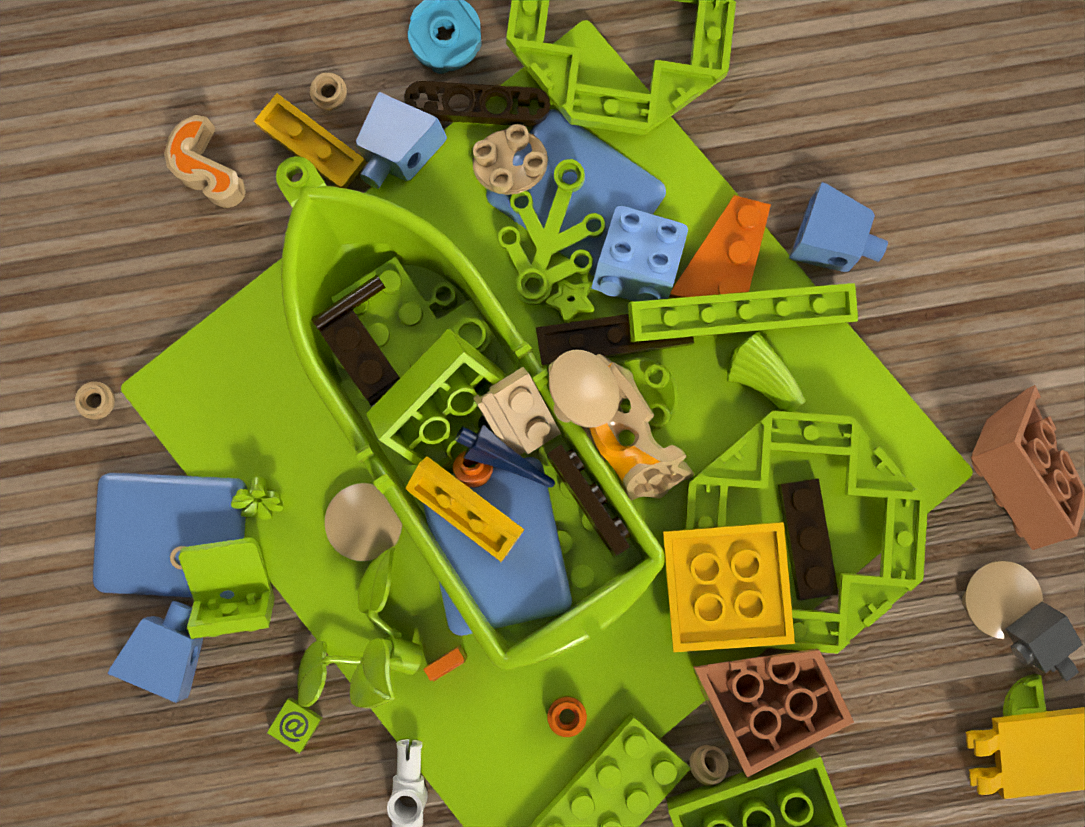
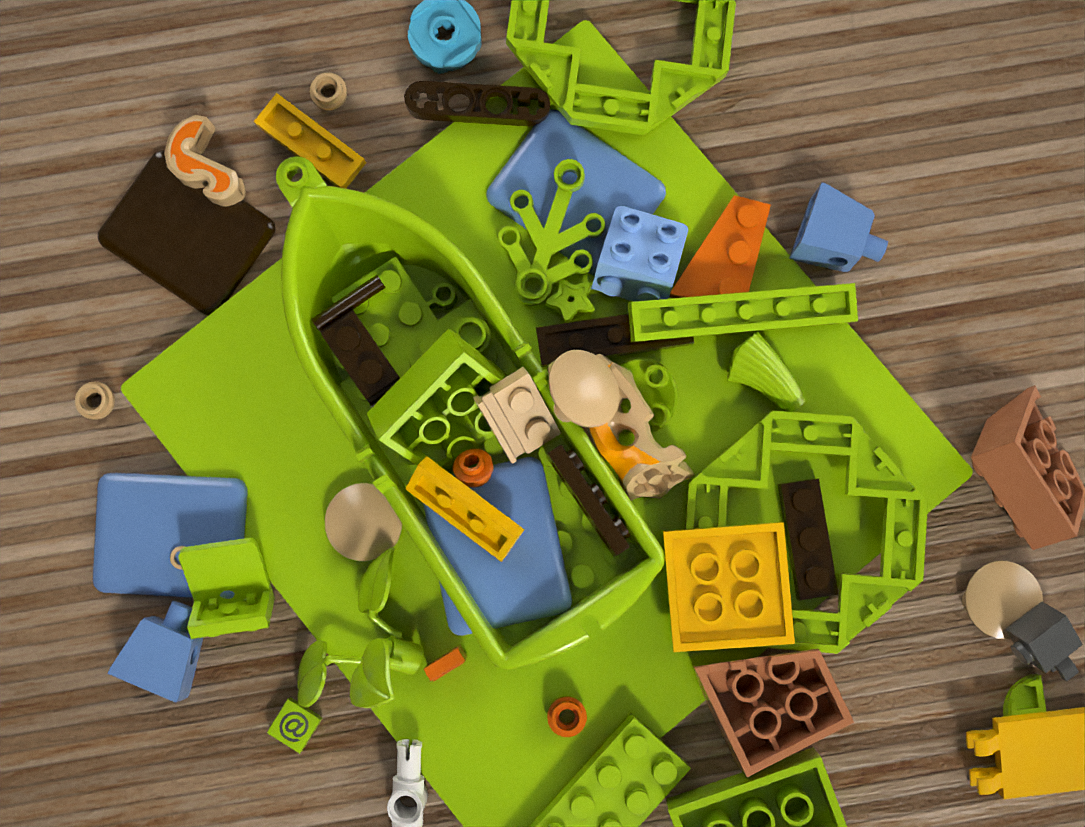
lime plant [231,477,283,520] -> none
torso [356,92,447,189] -> none
dark blue piece [455,424,555,488] -> none
tan dish [473,124,548,195] -> none
tan plate [690,745,729,786] -> none
none -> dark brown piece [98,150,276,316]

